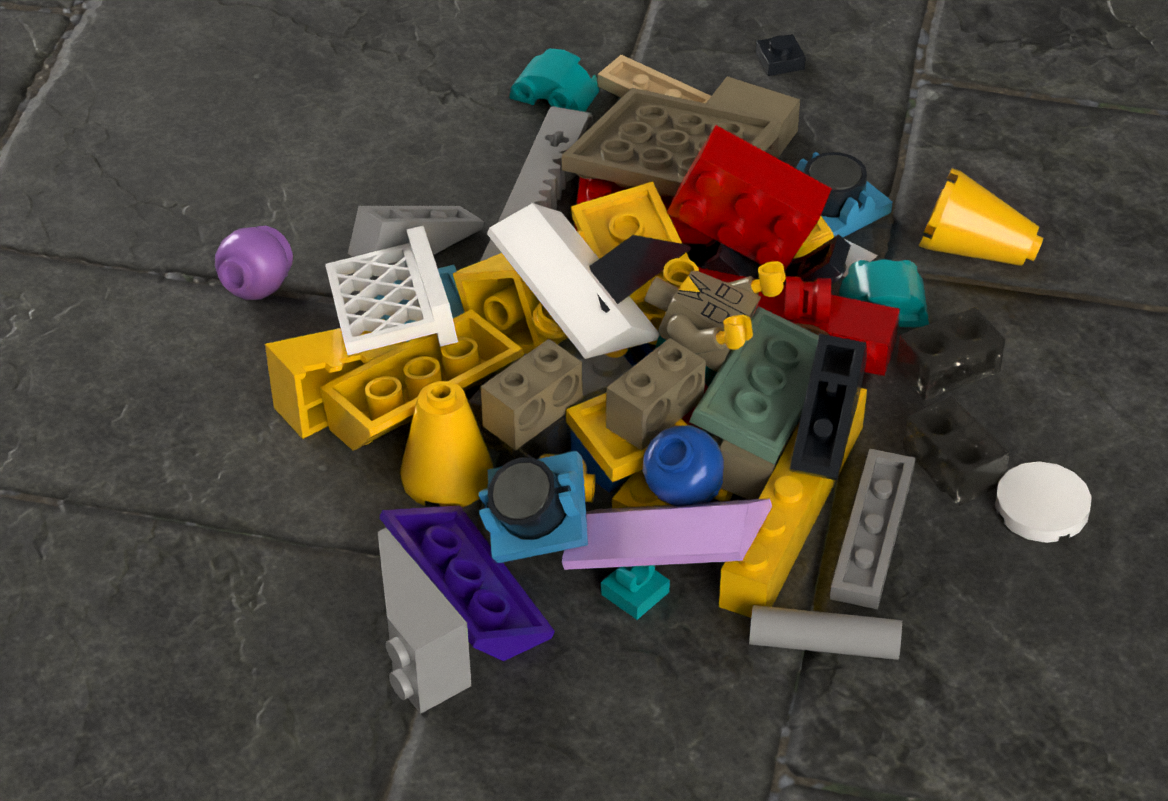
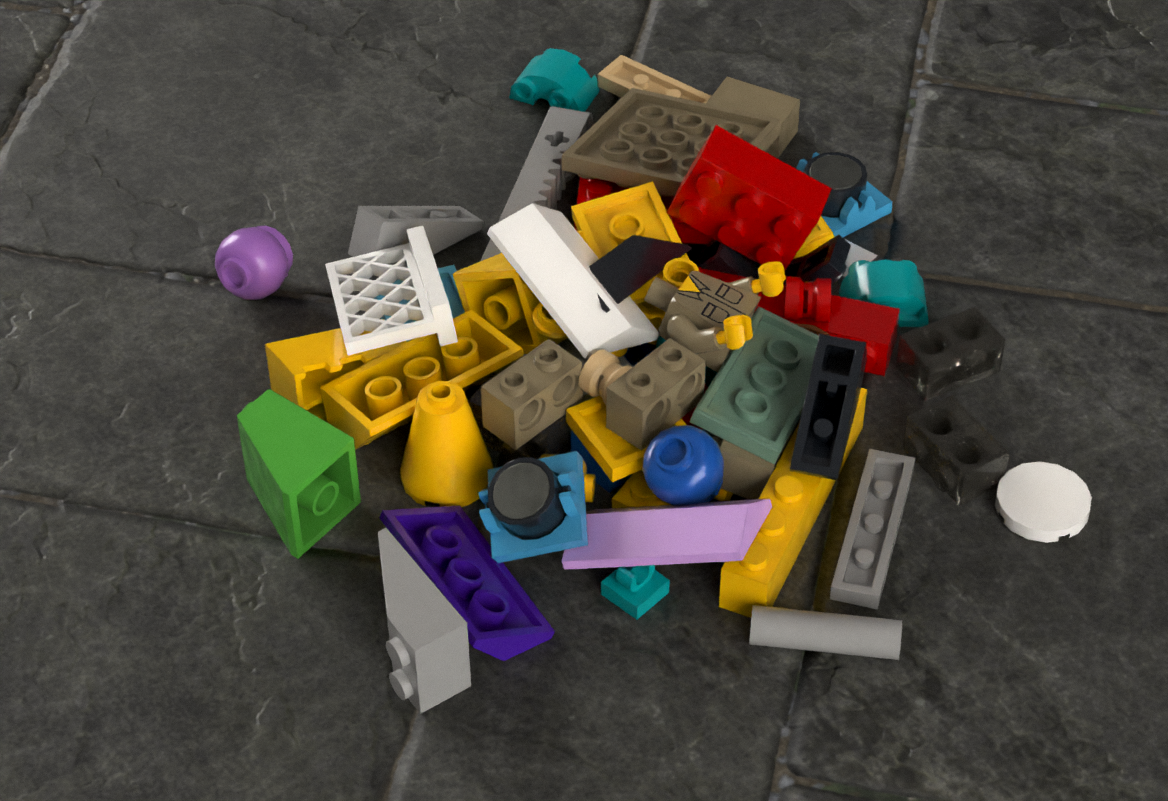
black plate [756,34,806,76] -> none
yellow cone [919,168,1044,266] -> none
none -> bright green slope [237,389,361,559]
none -> tan wheel [578,349,632,405]

